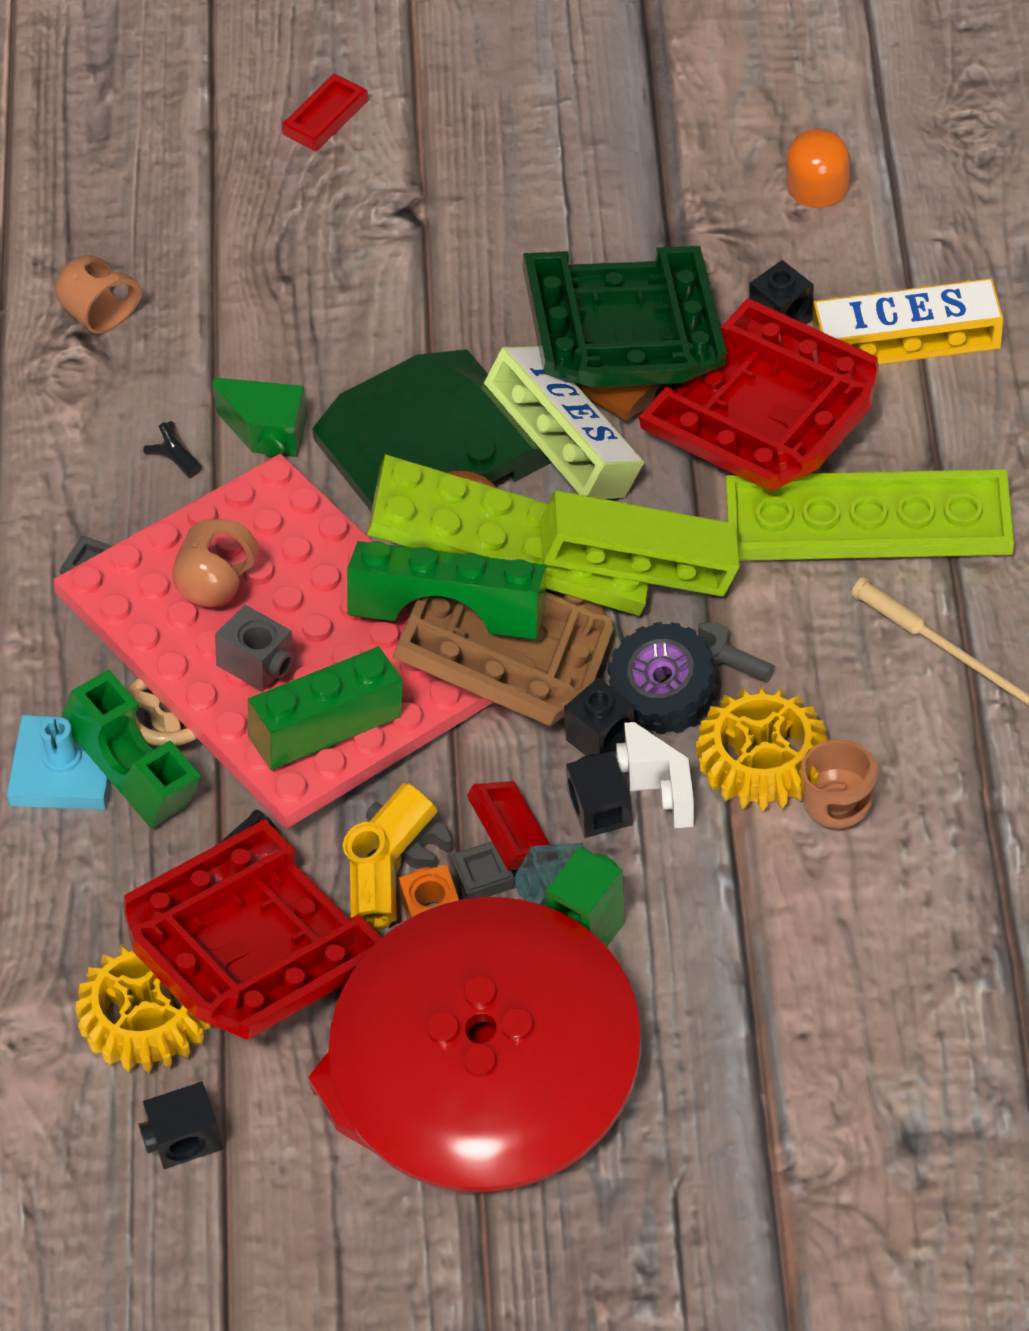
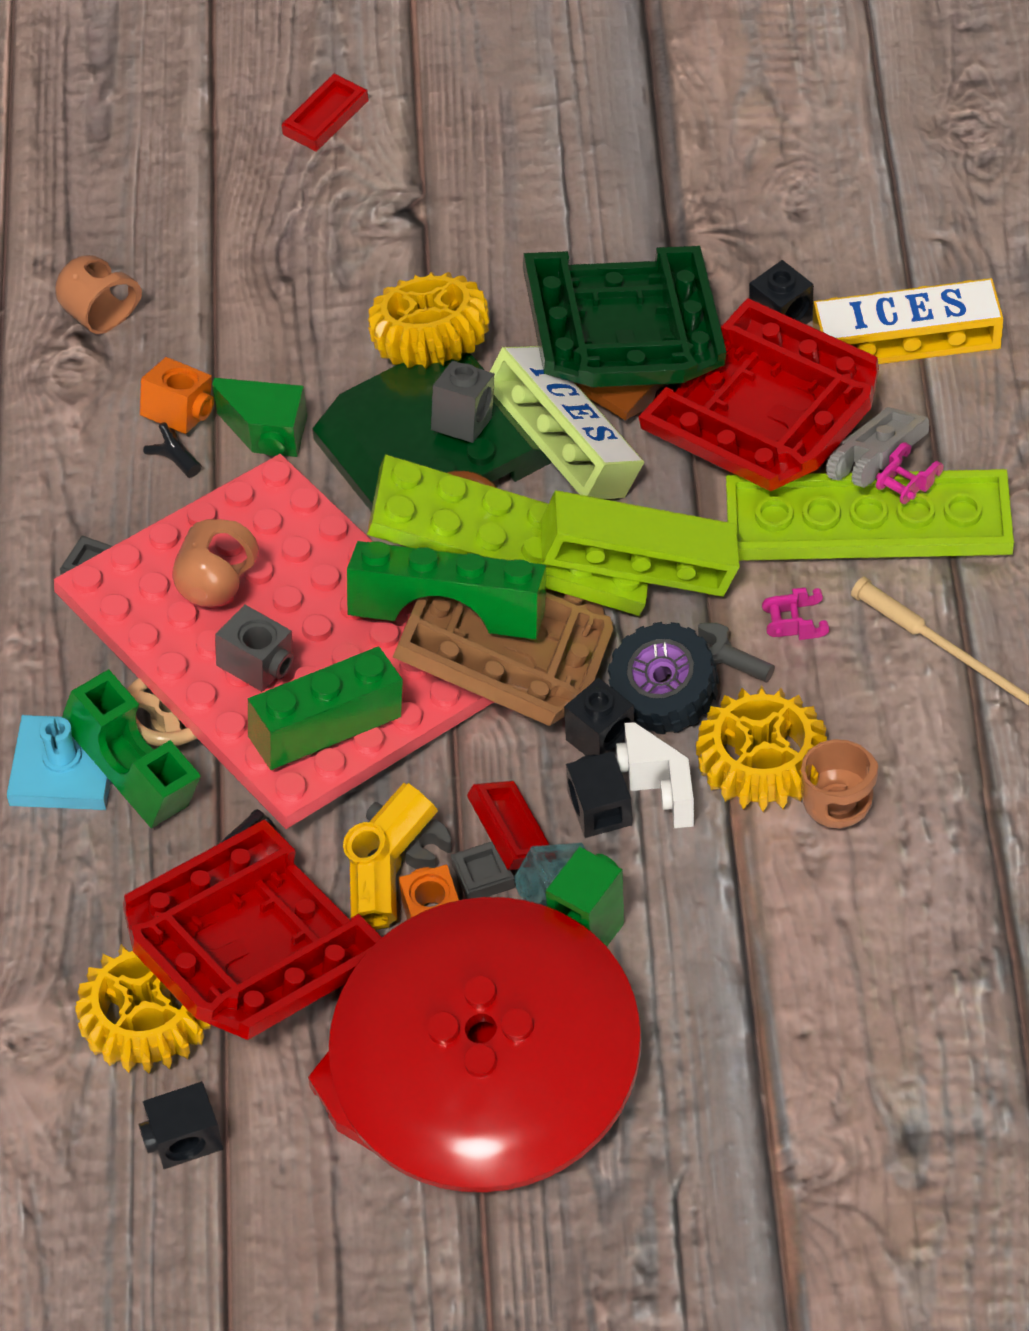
orange helmet [786,128,851,208] -> none
none -> orange brick [140,357,214,434]
none -> yellow gear [368,272,490,369]
none -> dark grey brick [431,361,495,443]
none -> dark pink piece [762,587,829,640]
none -> light grey hinge [826,407,929,488]
none -> dark pink piece [876,442,944,504]

